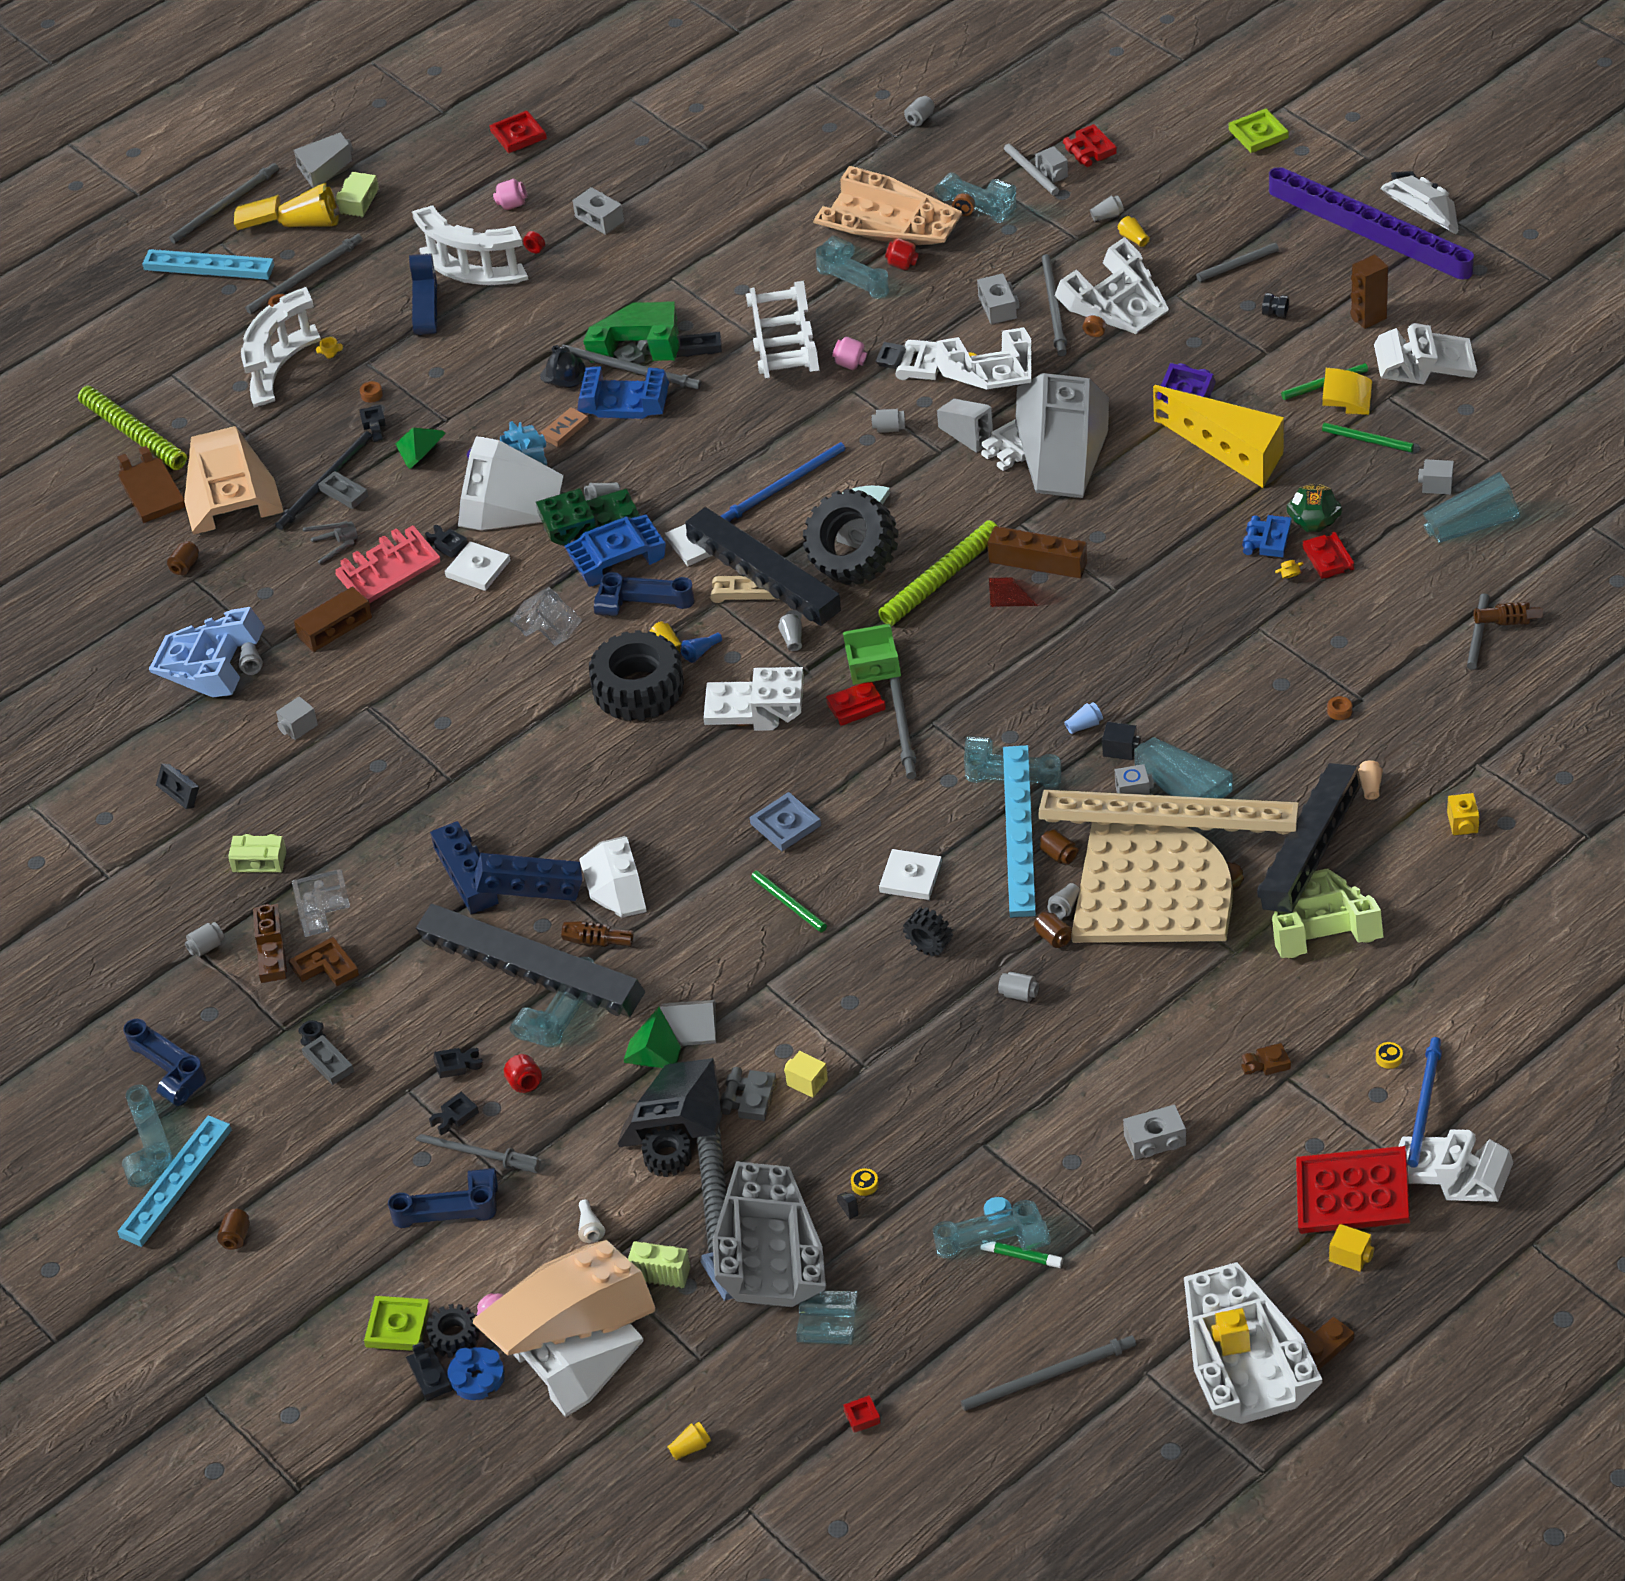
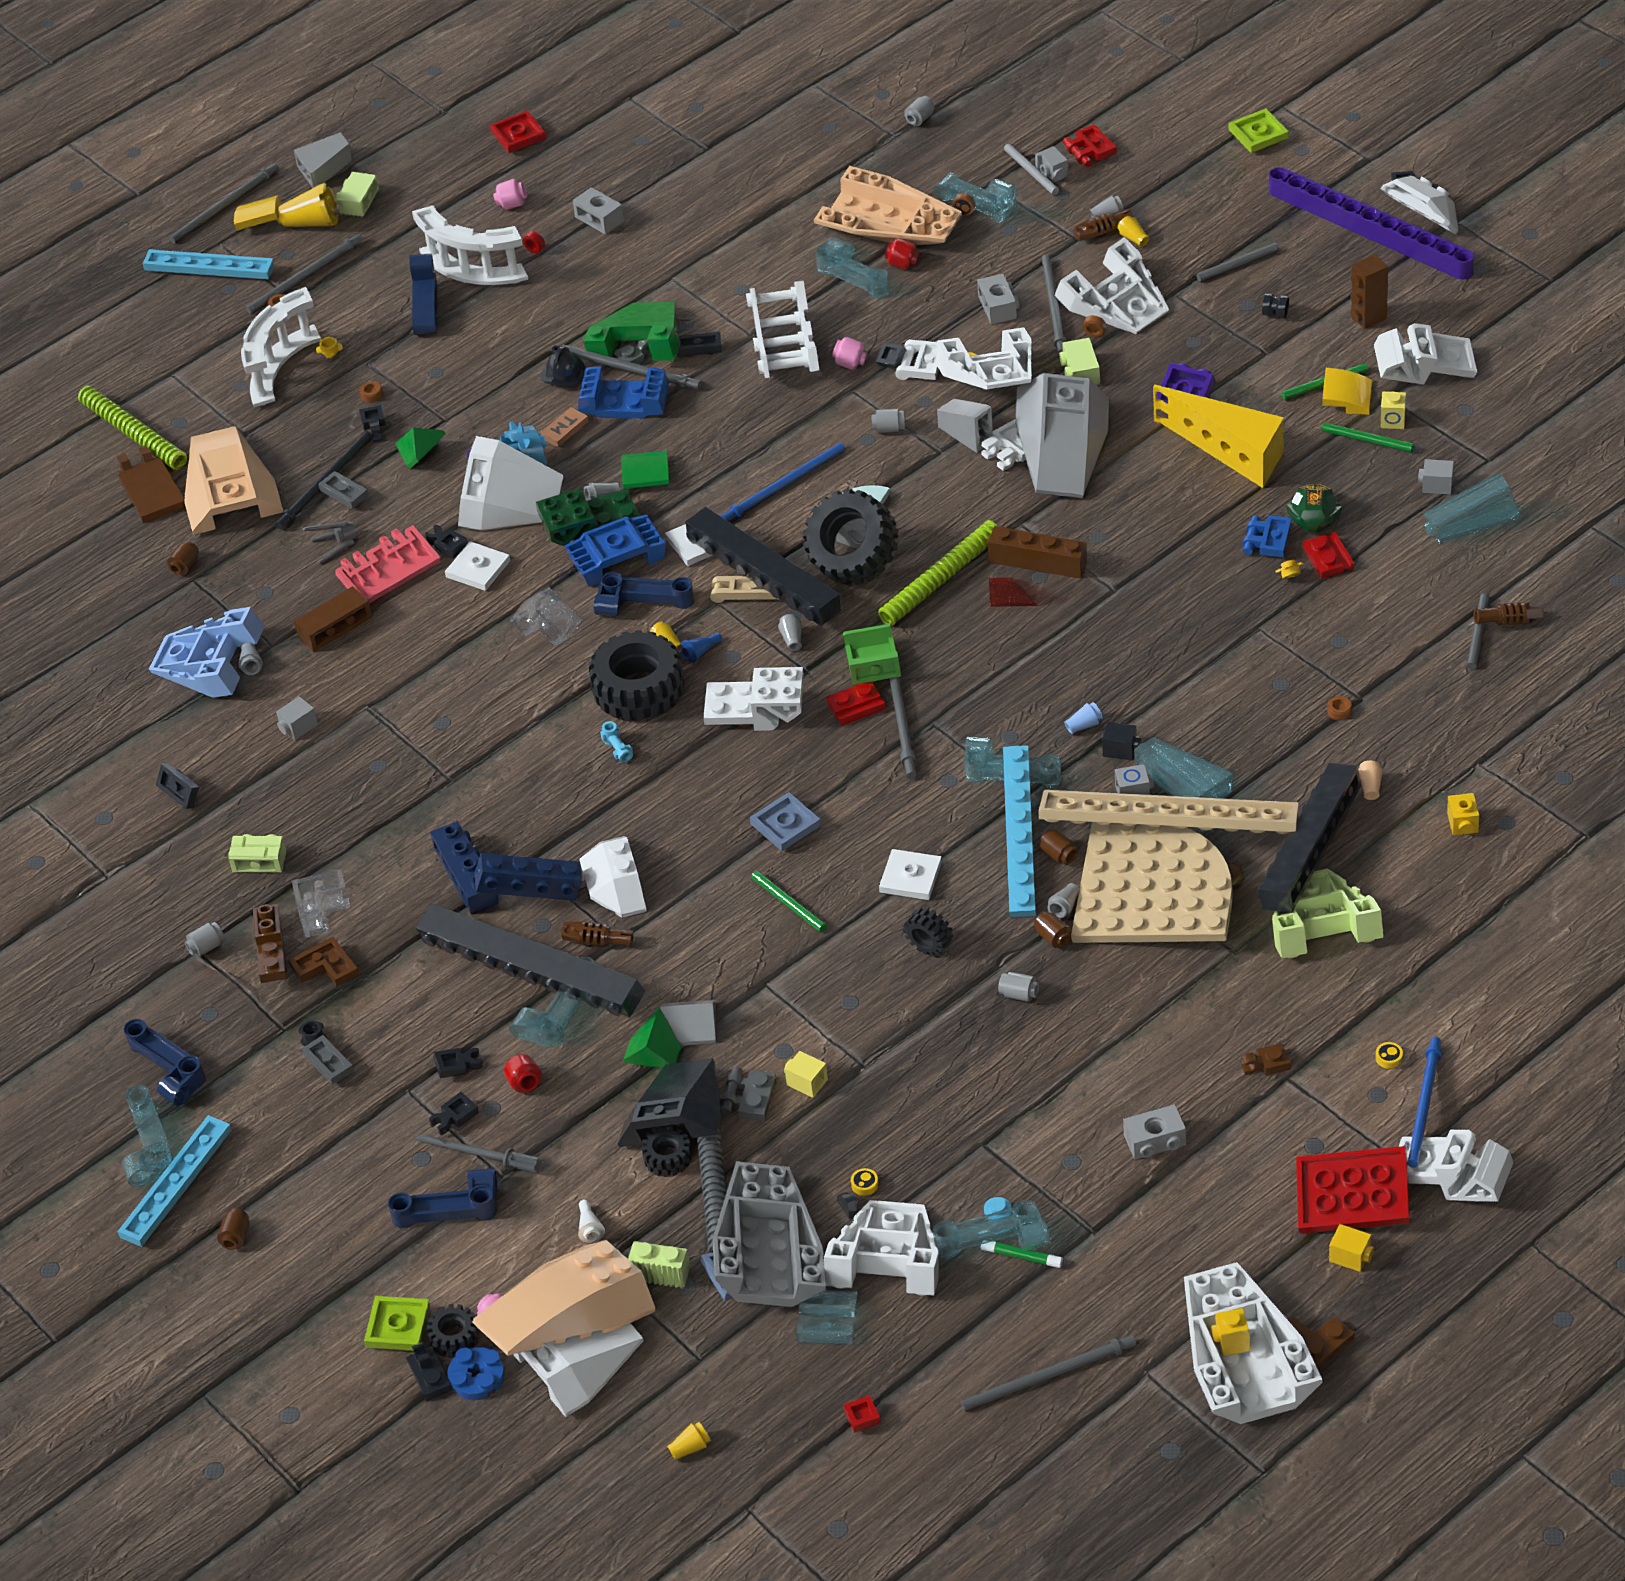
none -> medium azure bar [600,721,633,763]
none -> green slope [621,450,669,489]
none -> white wedge [824,1200,938,1296]
none -> yellowish green brick [1059,338,1100,385]
none -> reddish brown hinge [1073,209,1133,241]
none -> light yellow brick [1381,392,1406,429]

